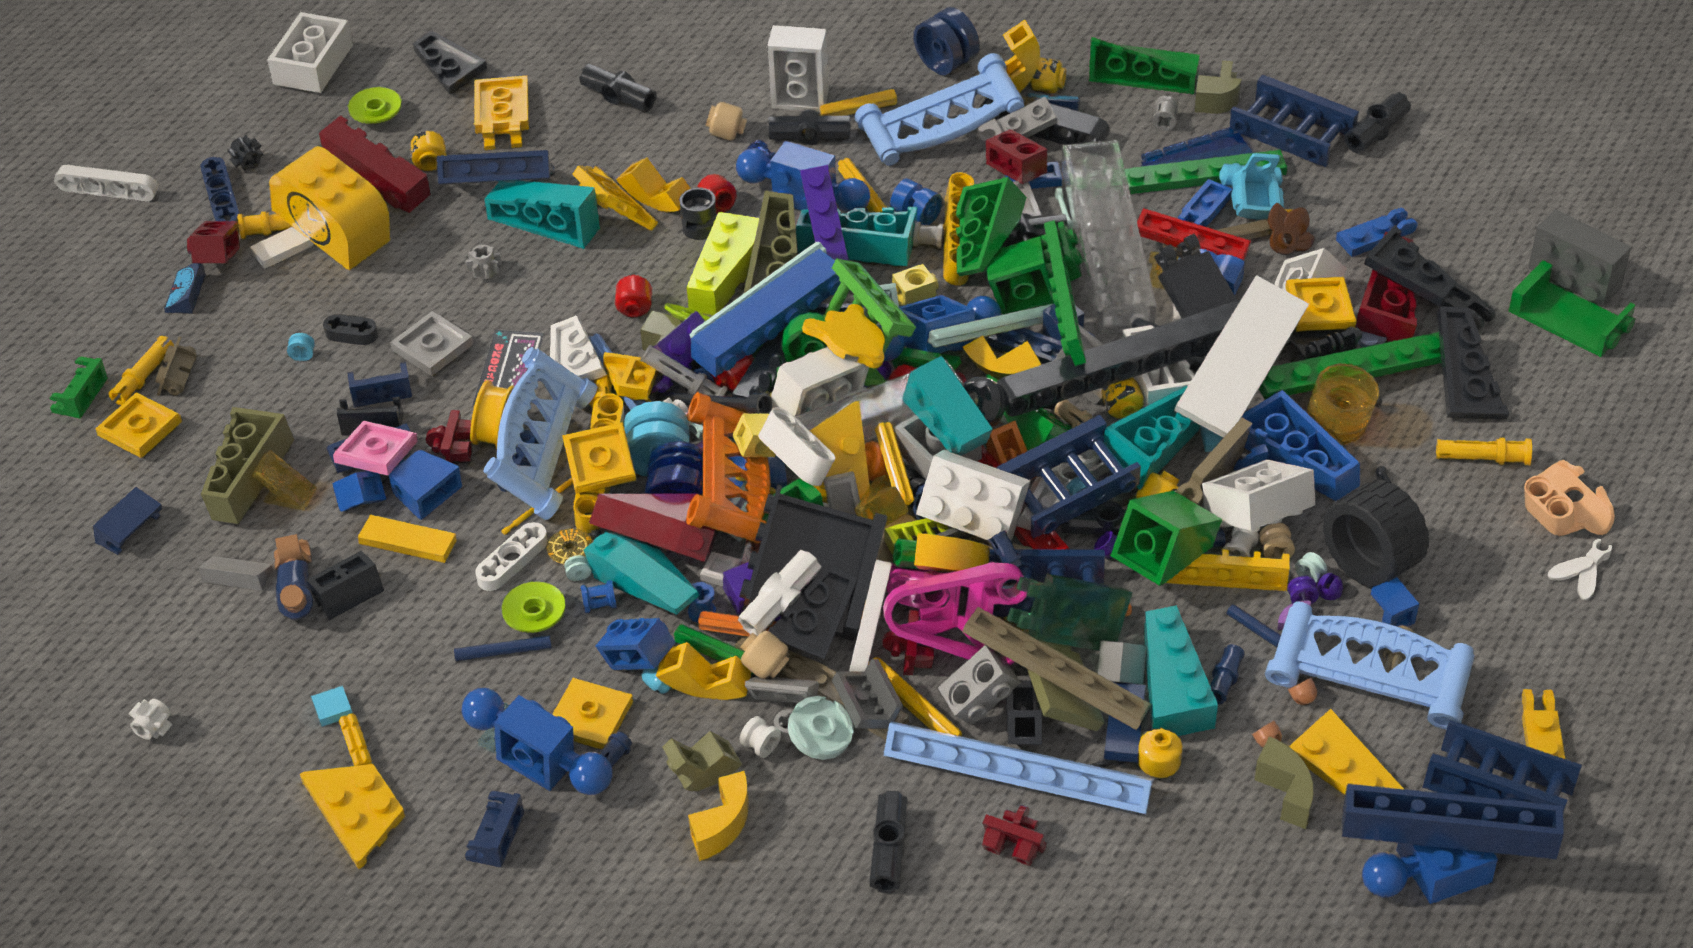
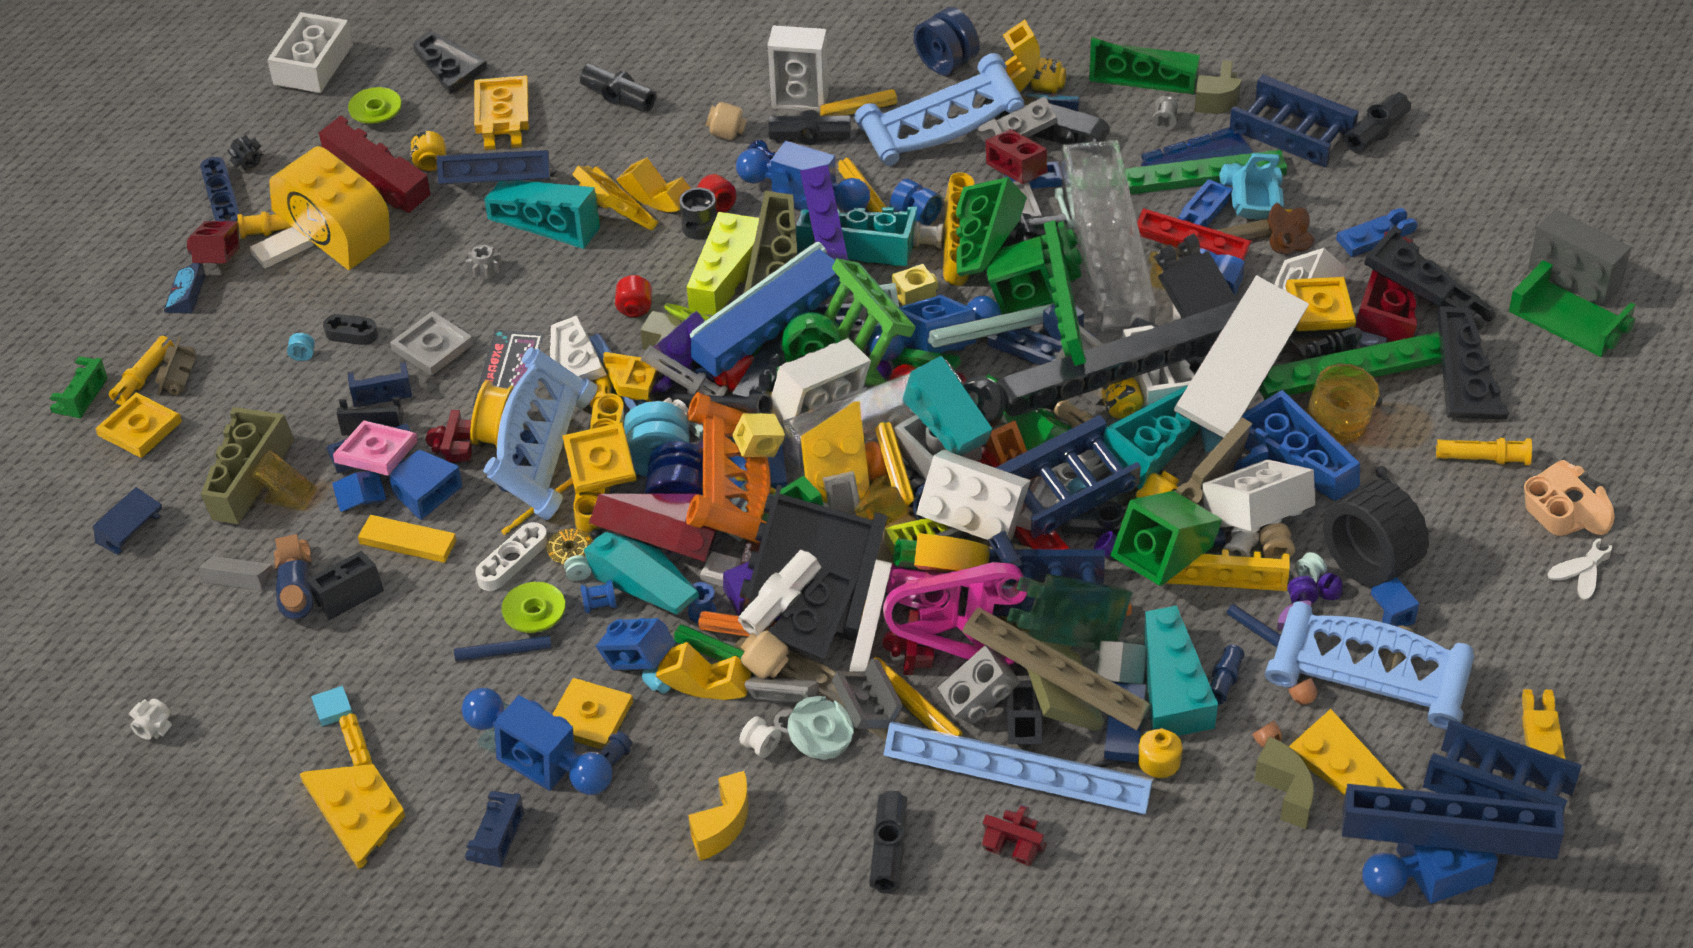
white beam [54,165,159,202] -> none
olive brick [662,731,743,791] -> none
white beam [758,407,836,486] -> none
yellow tile [802,304,885,368] -> none
yellow brick [963,335,1042,379] -> none

